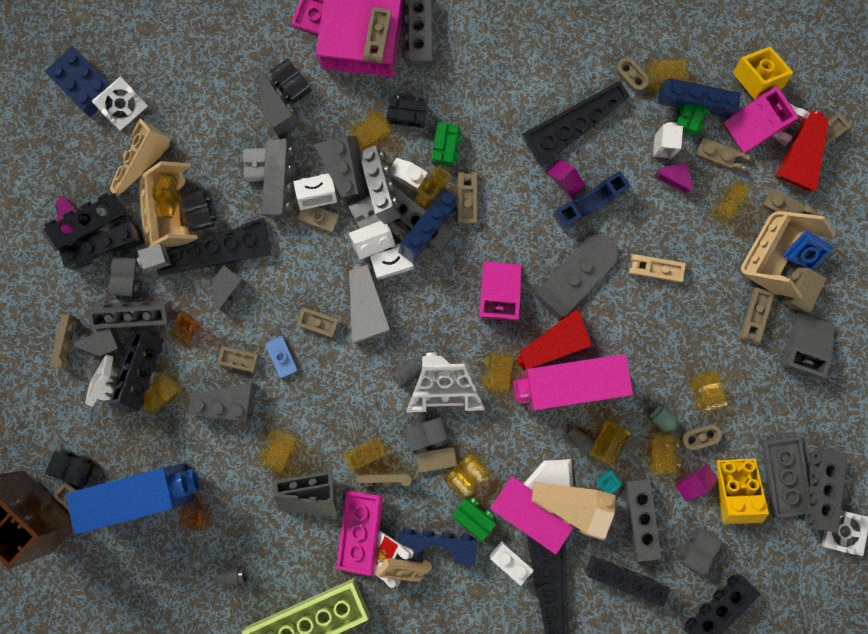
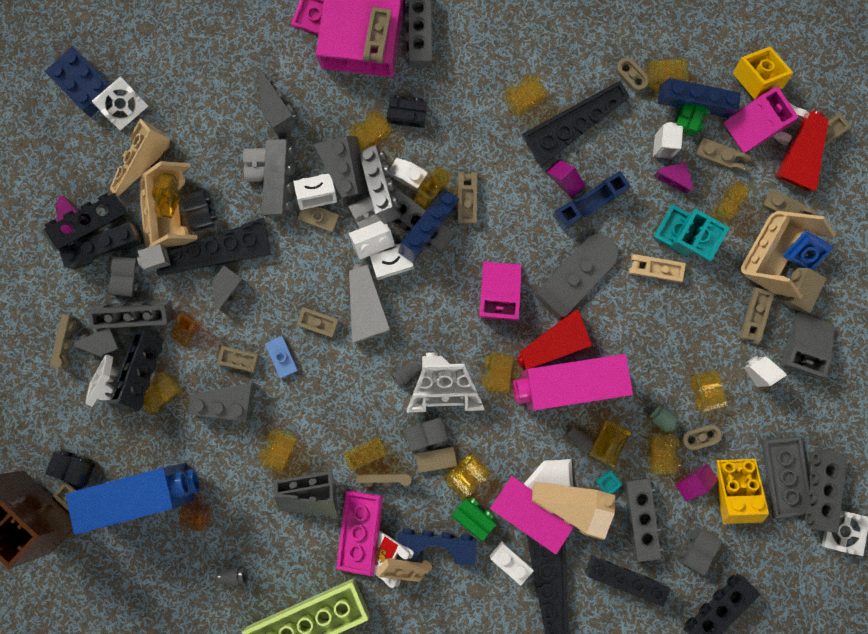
black brick [270,58,311,104] -> none
green brick [431,122,463,167] -> none
none -> clear yellow brick [503,74,548,118]
none -> teal bracket [653,204,730,262]
none -> white slope [744,356,786,387]

